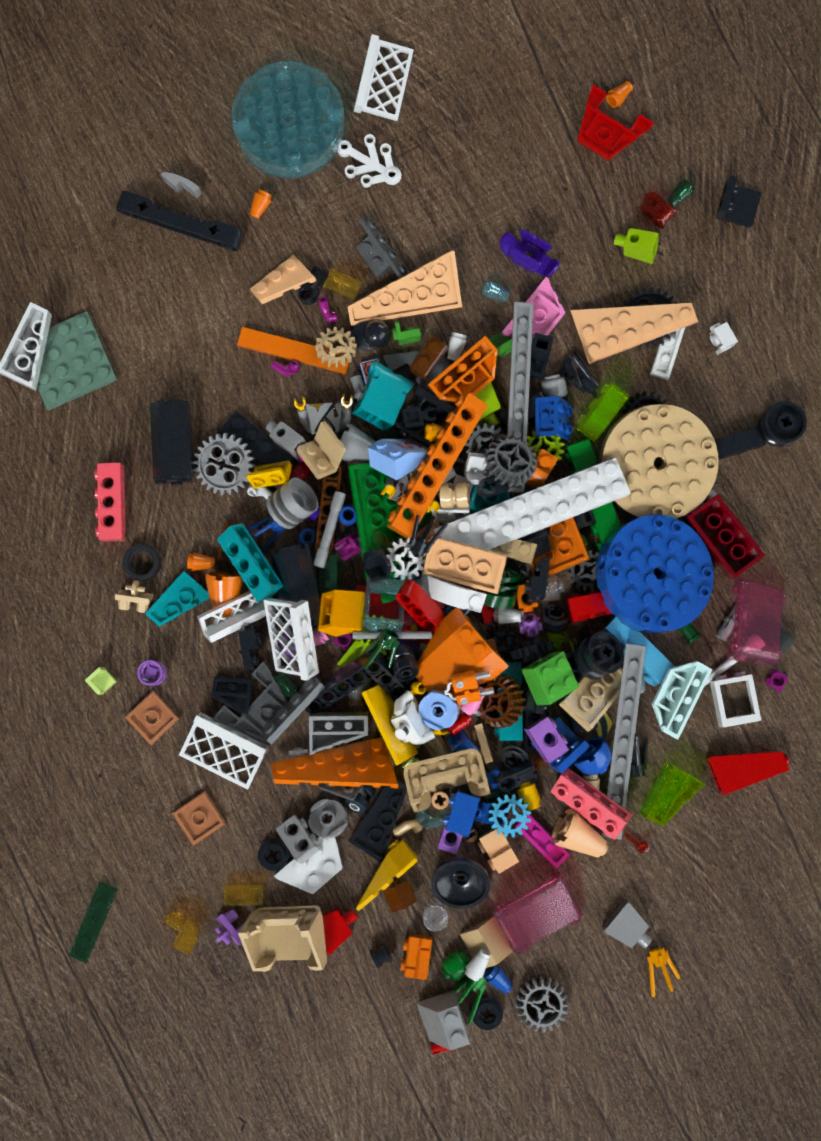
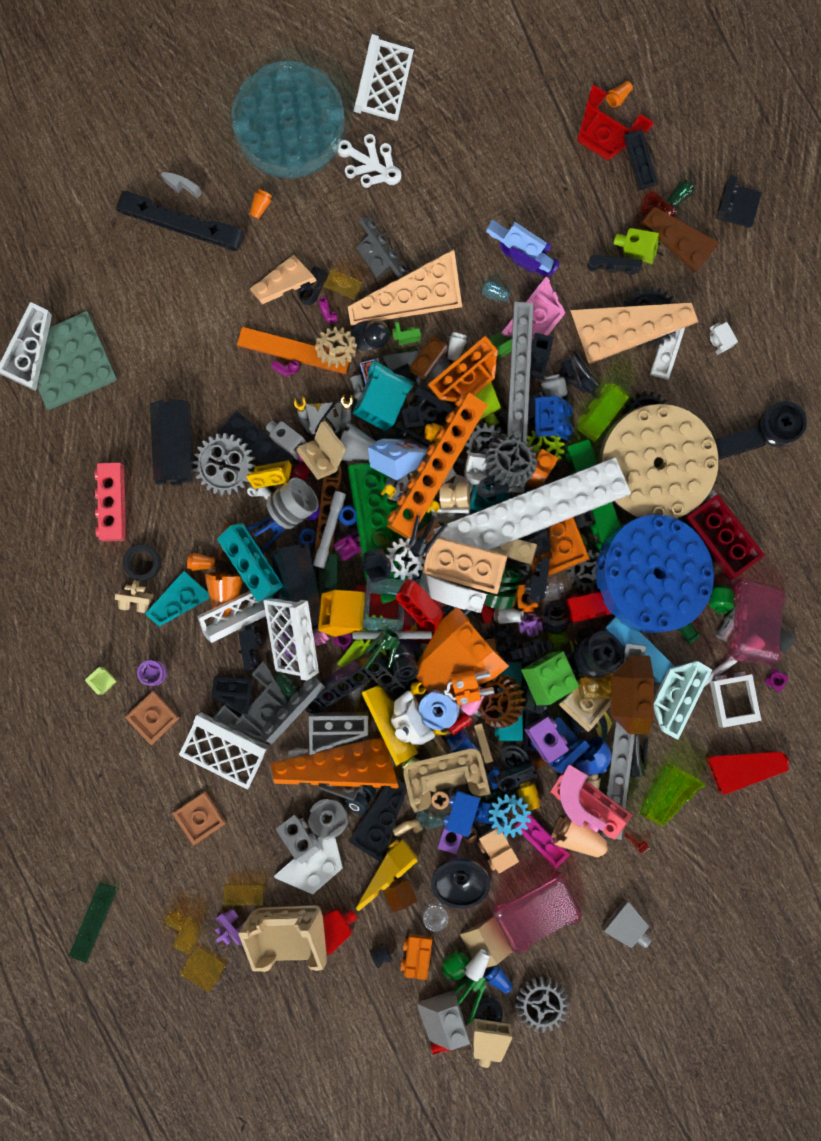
black gear [258,839,289,871] -> none
light orange plant [647,947,680,997] -> none
none -> clear yellow piece [180,946,226,993]
none -> tan torso [473,1019,512,1068]
none -> light blue bracket [486,220,554,272]
none -> bright pink arch [560,765,607,832]
none -> clear yellow plate [577,678,611,700]
none -> black plate [587,255,642,275]
none -> reddish brown wedge [610,655,654,734]
none -> black tile [623,129,658,191]
none -> reddish brown wing [640,207,719,272]
none -> green head [709,584,735,614]

